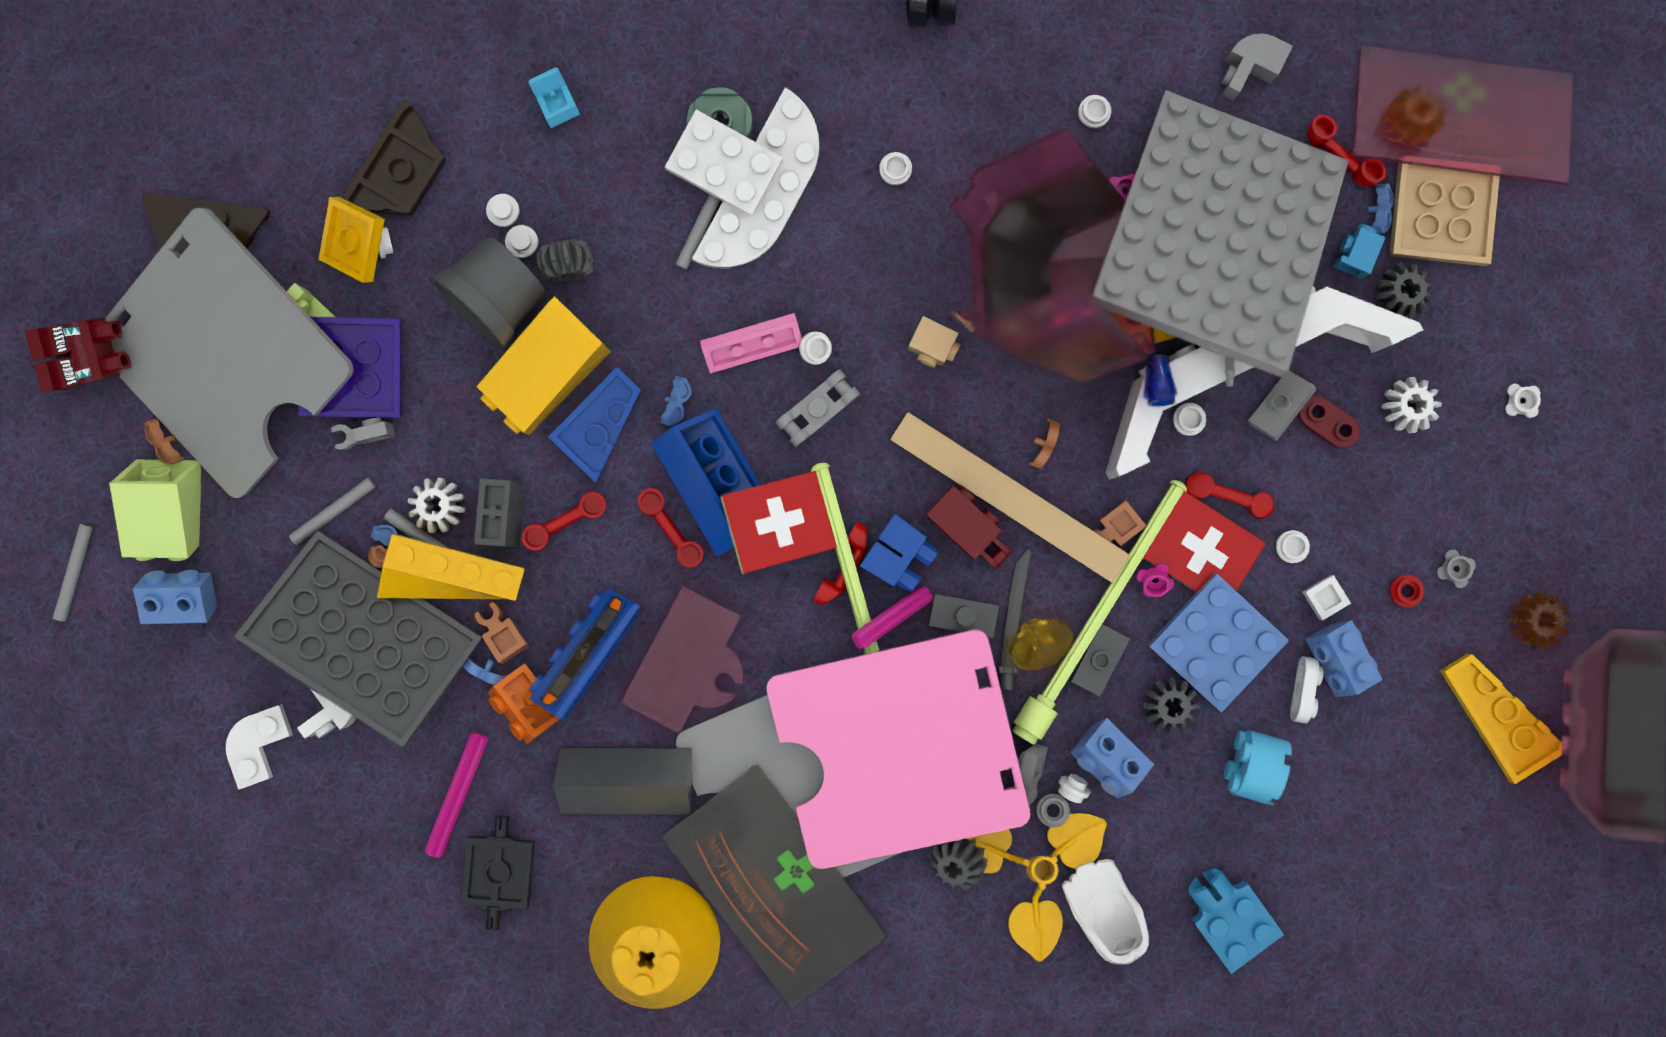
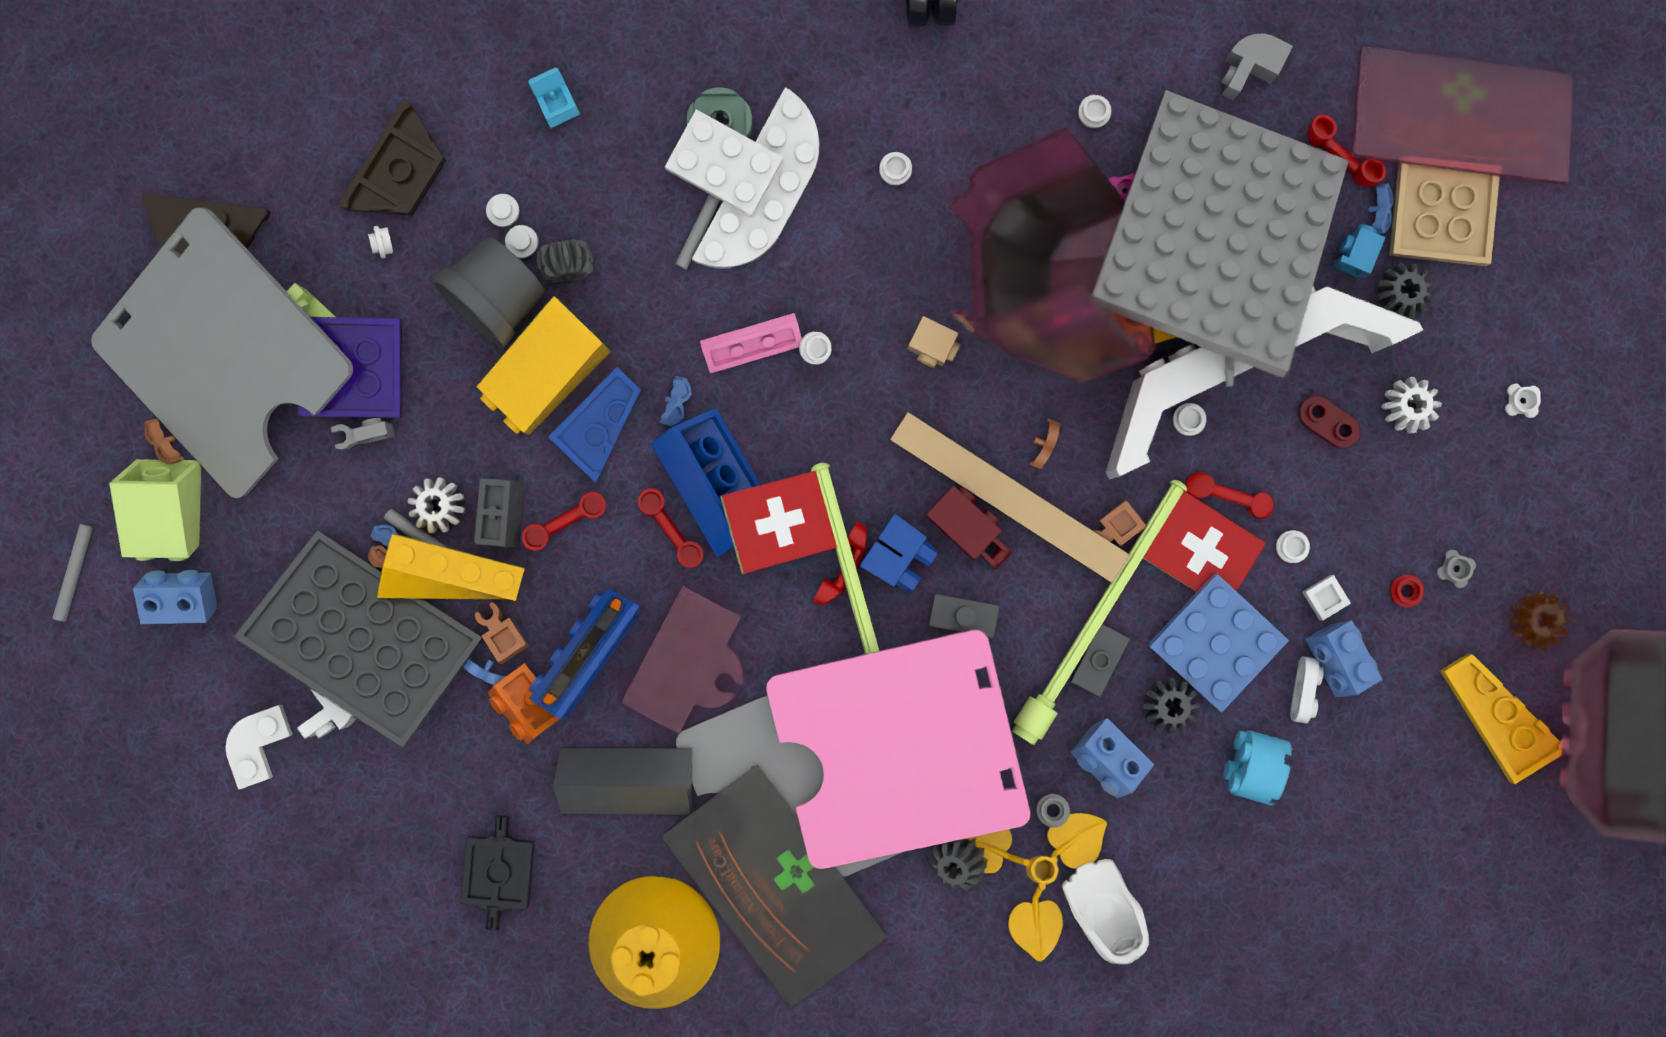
dark red hips [25,318,131,393] -> none
light grey bar [289,477,377,545] -> none
yellow plate [319,197,385,283] -> none
dark pink axle [425,732,488,858] -> none
light grey plate [775,369,861,448] -> none
dark pink axle [852,586,933,649] -> none
dark grey sword [997,550,1031,690] -> none
clear yellow piece [1006,618,1073,671] -> none
light grey plate [1012,743,1048,805] -> none
white plate [1058,774,1091,803] -> none
dark pink plate [1136,563,1174,597] -> none
clear blue cone [1143,354,1178,407] -> none
dark azure plate [1188,868,1284,974] -> none
light grey plate [1248,371,1316,441] -> none
clear orange gear [1385,85,1447,145] -> none

